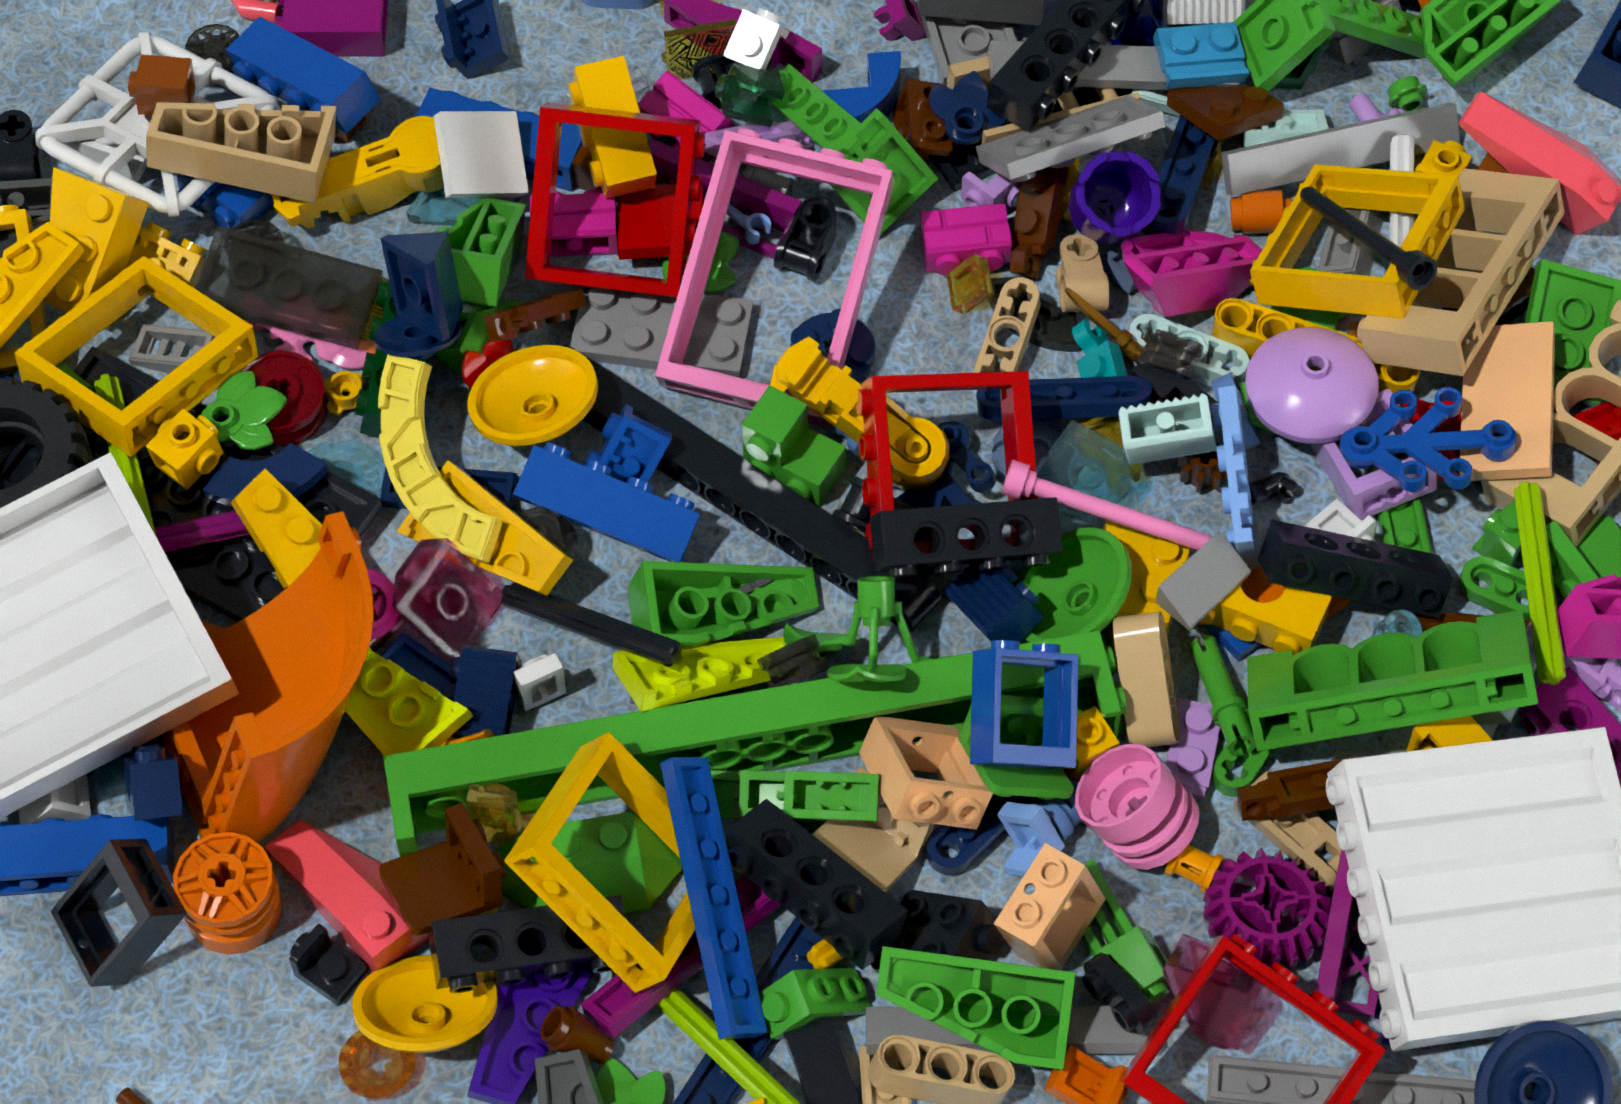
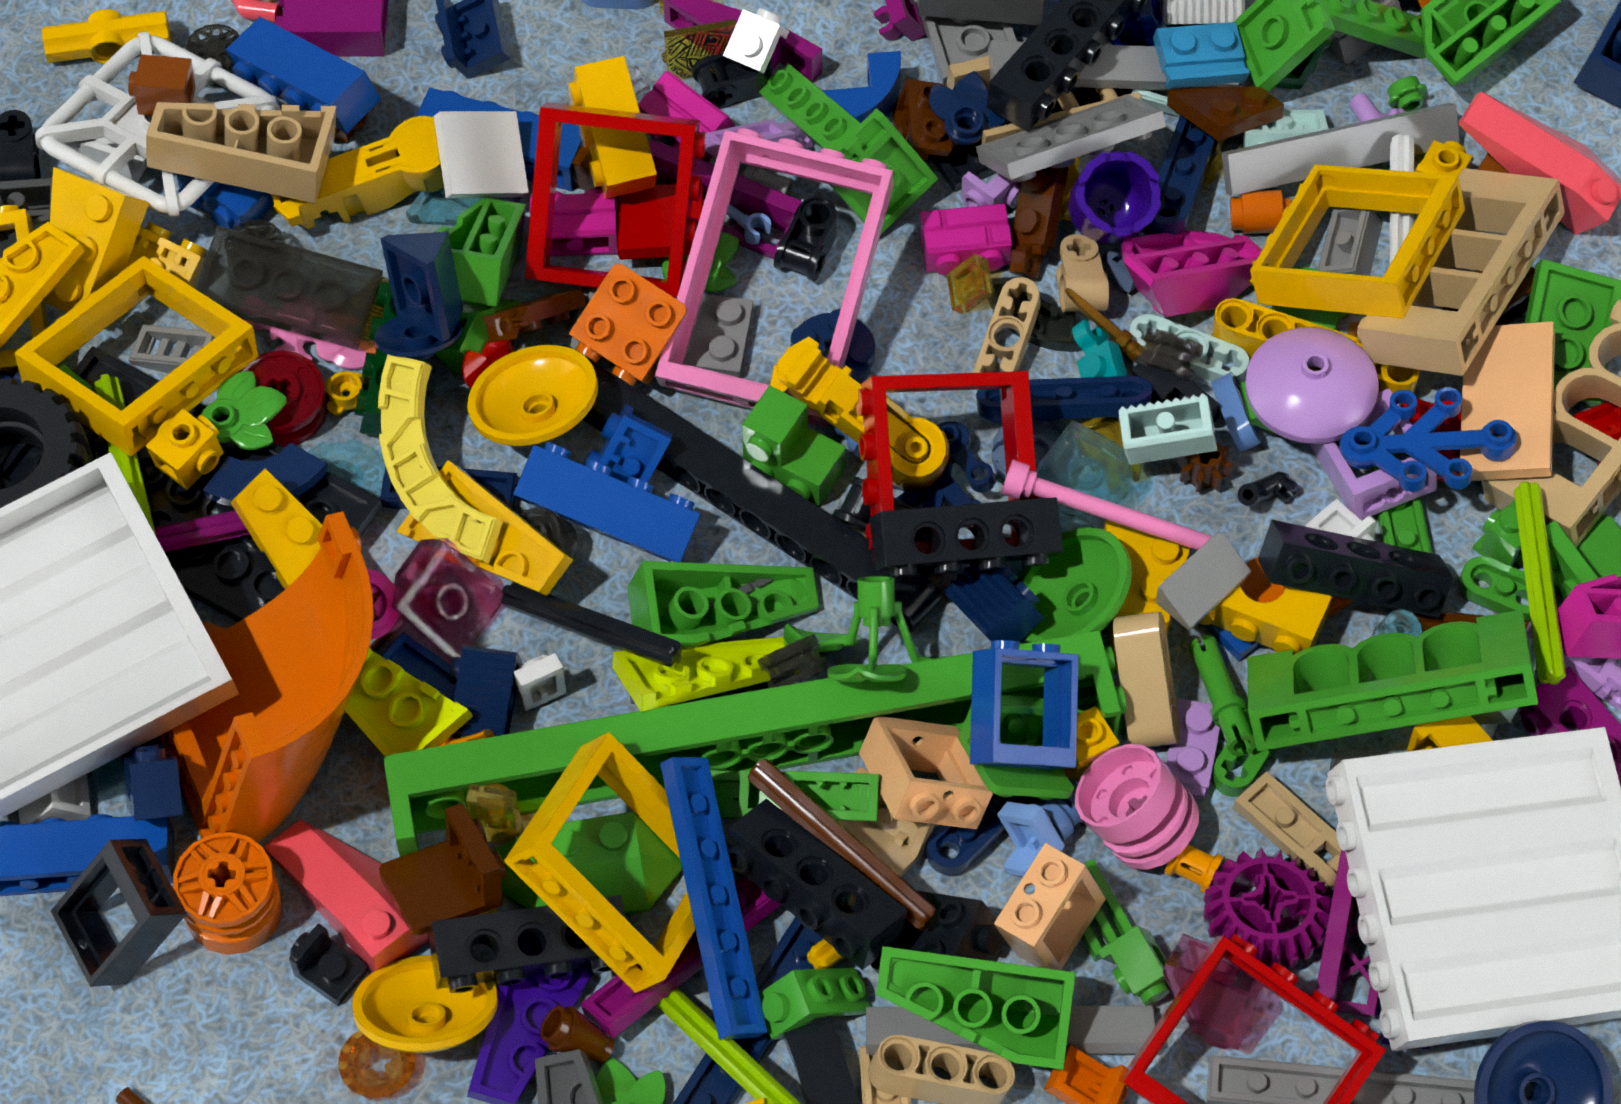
clear green window [715,63,785,127] -> none
black plate [1082,952,1158,1035] -> none
light blue wing [1211,385,1259,569] -> none
reddish brown hinge [1237,756,1356,821] -> none
black piece [1300,187,1437,290] -> none
none -> yellow piece [42,9,172,64]
none -> orange bracket [569,264,687,386]
none -> reddish brown axle [748,758,936,929]

